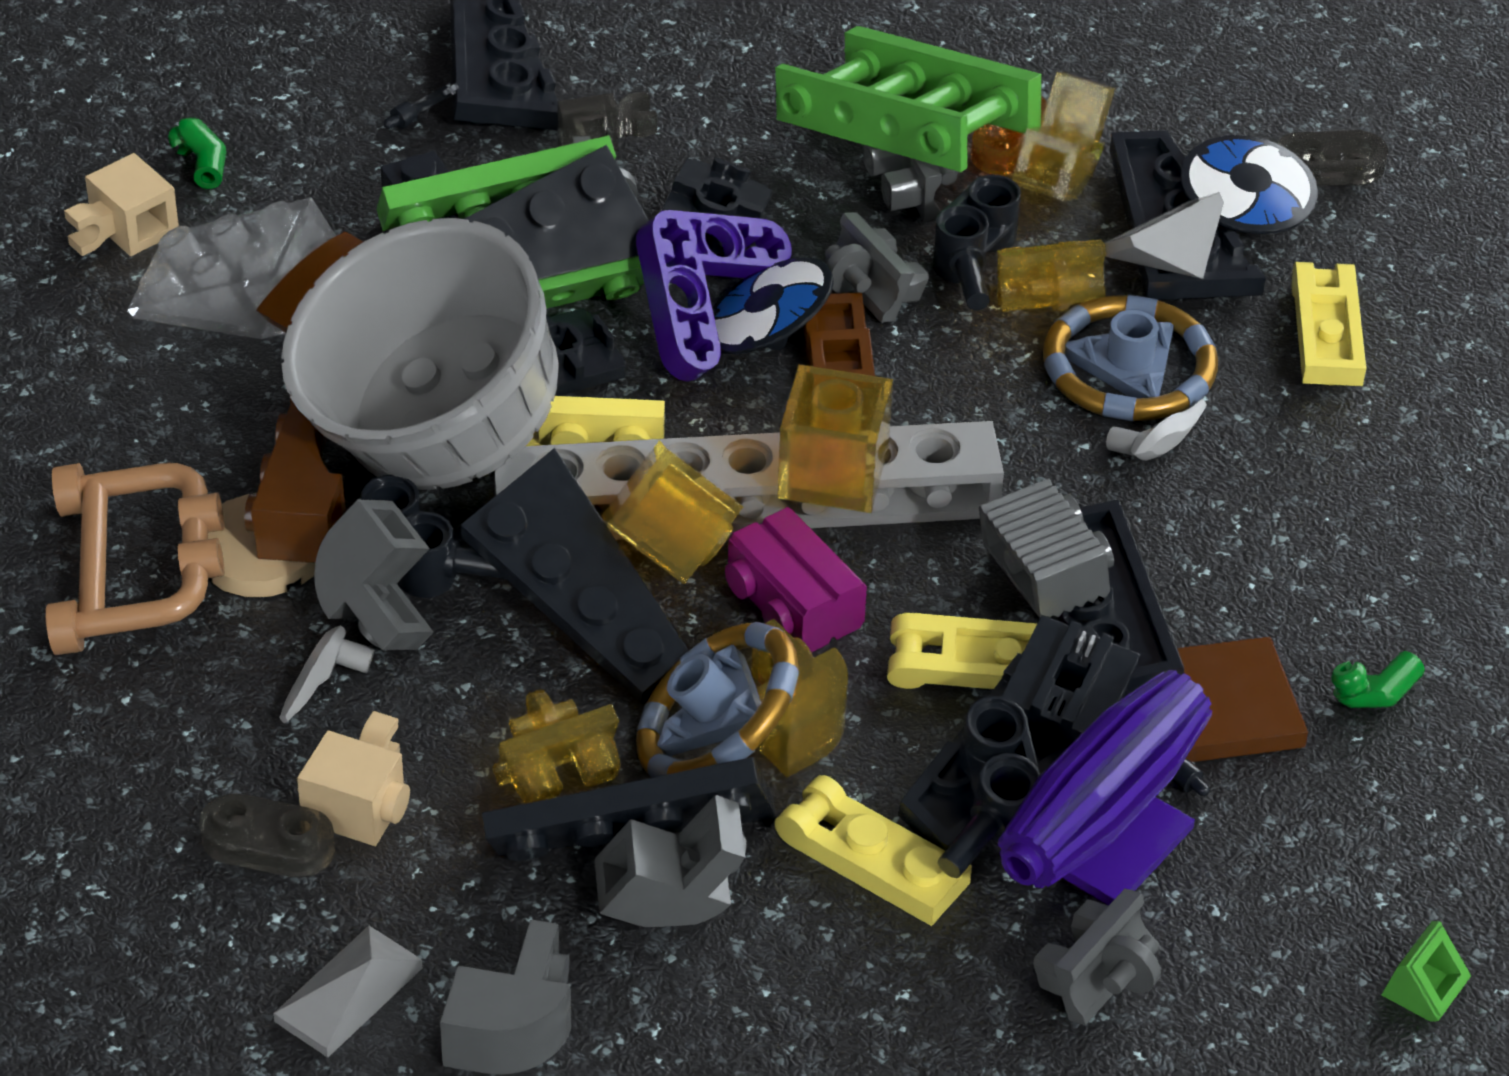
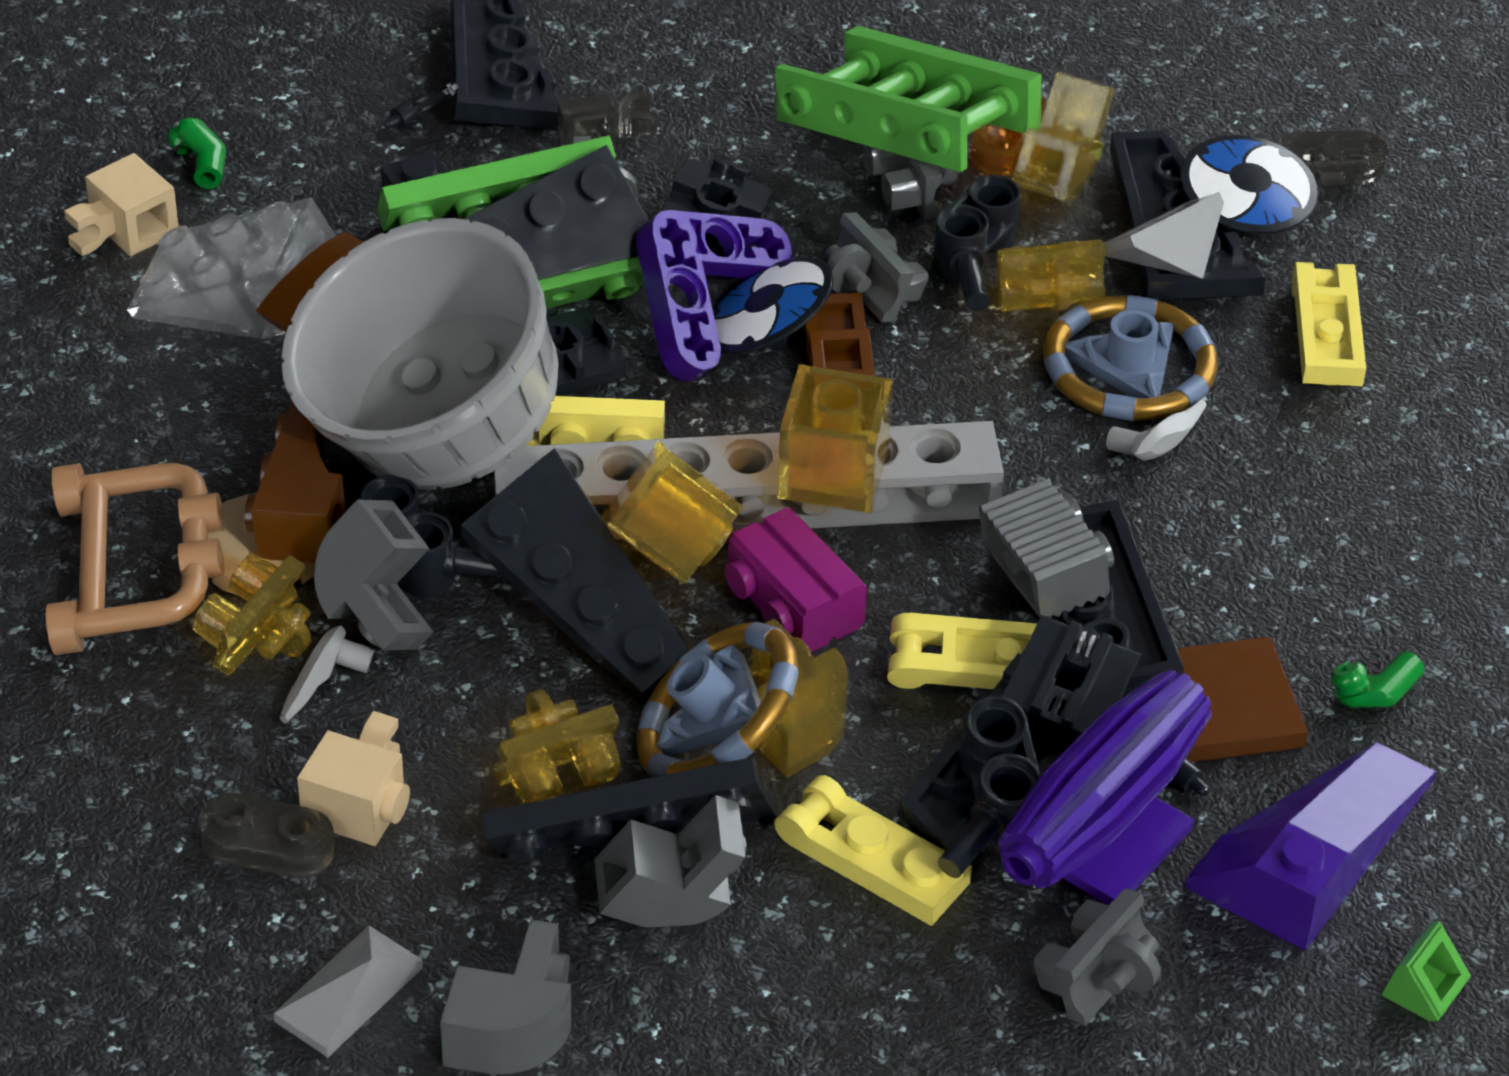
none -> clear yellow hips [193,552,311,677]
none -> dark purple wedge [1185,742,1436,951]

